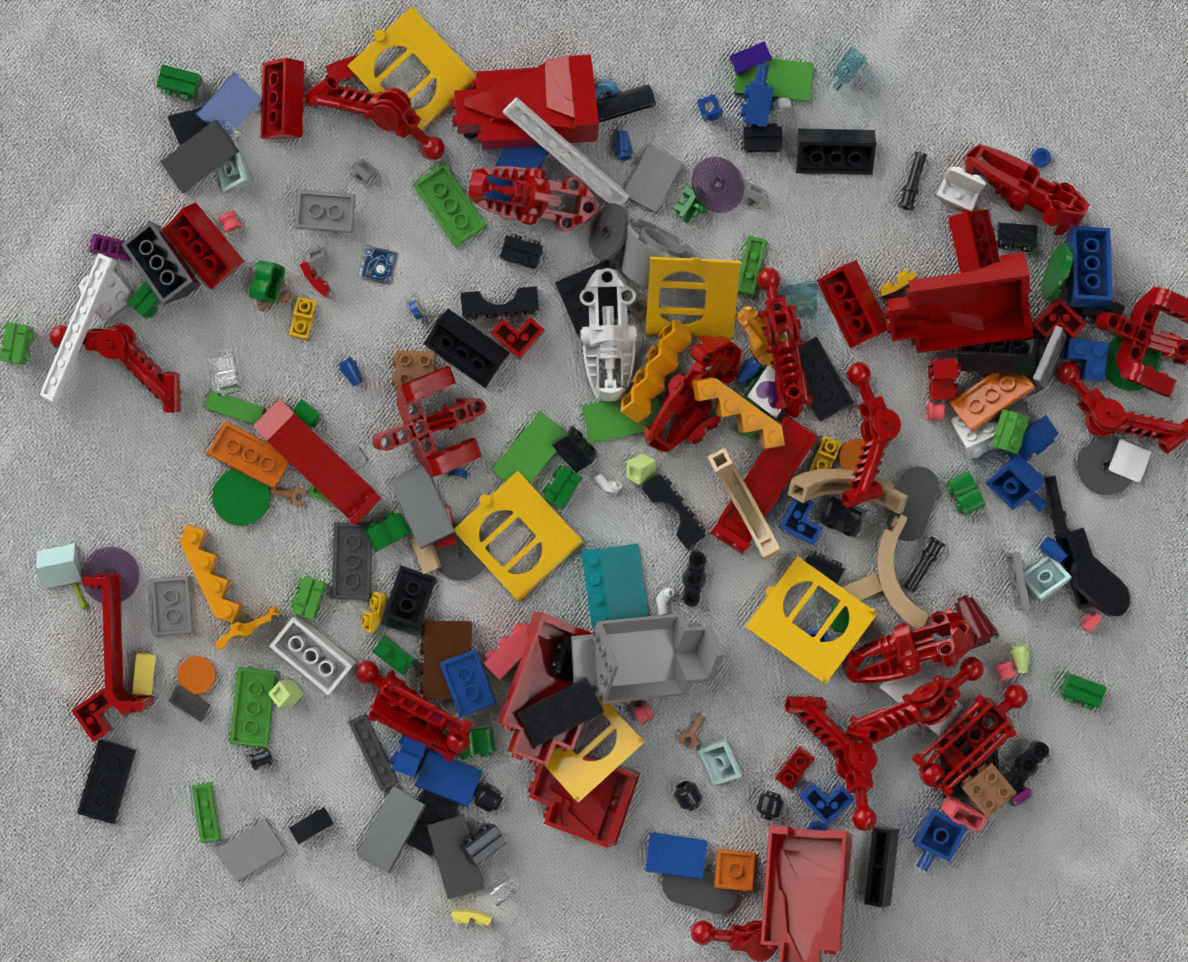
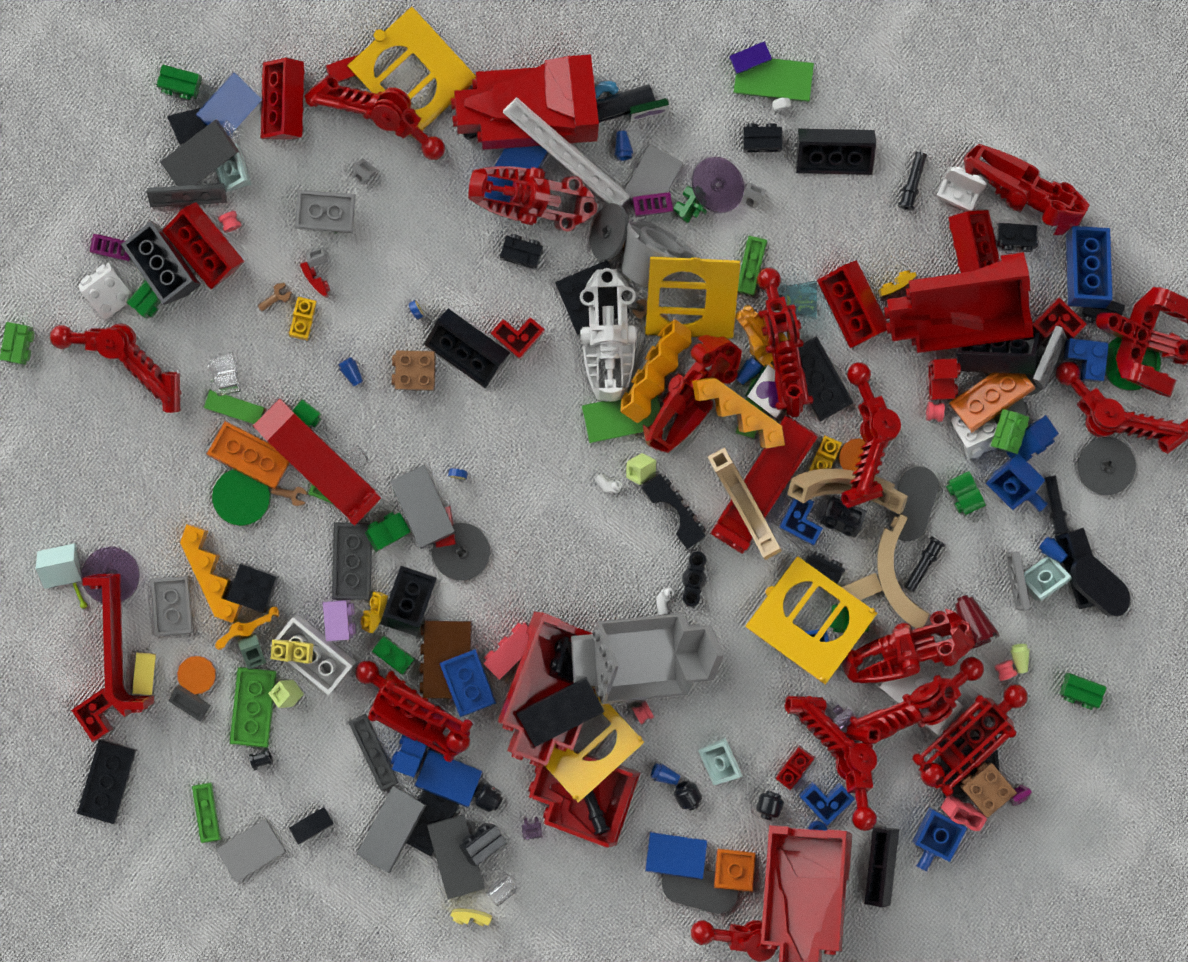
white tile [40,253,116,403] -> none
green brick [249,261,285,304] -> none
bright green brick [290,576,328,620] -> none
sticker [357,245,398,285] -> none
red piece [372,366,486,476] -> none
tan tile [410,536,442,574] -> none
bright green tile [413,163,487,248] -> none
yellow door [454,471,584,602] -> none
green brick [457,727,496,760] -> none
black arch [460,286,539,320] -> none
bright green tile [491,411,566,483] -> none
green brick [542,465,583,510] -> none
black bracket [552,426,597,473] -> none
teal slope [581,544,648,628] -> none
medium nougat bar [679,713,705,749] -> none
red slope [686,415,721,444] -> none
blue bracket [697,95,723,122] -> none
blue brick [740,63,774,127] -> none
clear light blue torso [829,46,868,91] -> none
black piece [1004,740,1049,790] -> none
blue tile [1031,148,1051,168] -> none
green tile [1041,244,1073,301] -> none
coral plate [1080,613,1103,632] -> none
white sticker [1108,439,1151,482] -> none
none -> dark grey tile [147,183,227,207]
none -> black brick [227,563,280,613]
none -> sand green brick [237,633,266,670]
none -> light yellow slope [270,639,314,664]
none -> lavender brick [323,600,356,641]
none -> clear purple tile [522,817,543,840]
none -> black pin [584,790,611,836]
none -> tile [629,98,669,122]
none -> magenta slope [632,192,673,218]
none -> blue cone [650,763,680,786]
none -> clear purple tile [833,704,855,729]

